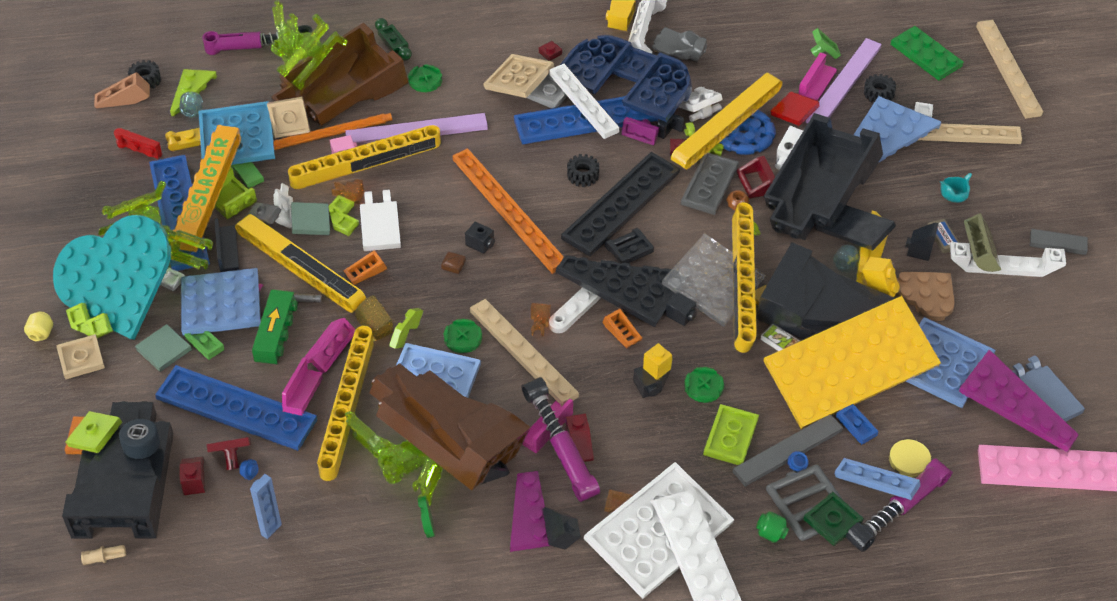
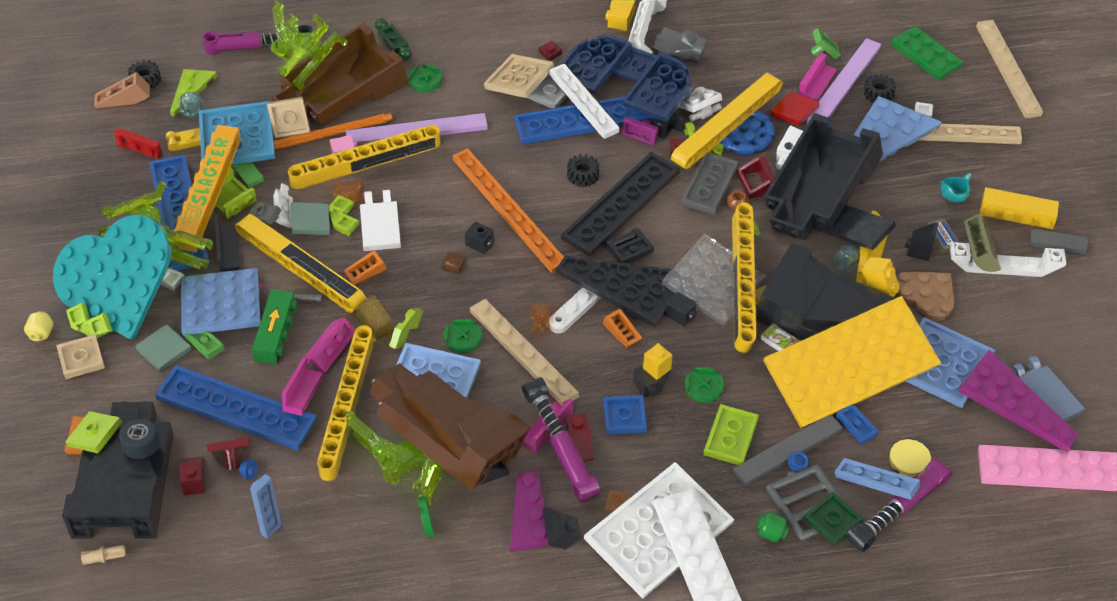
none -> blue plate [603,395,647,435]
none -> yellow brick [980,187,1059,230]

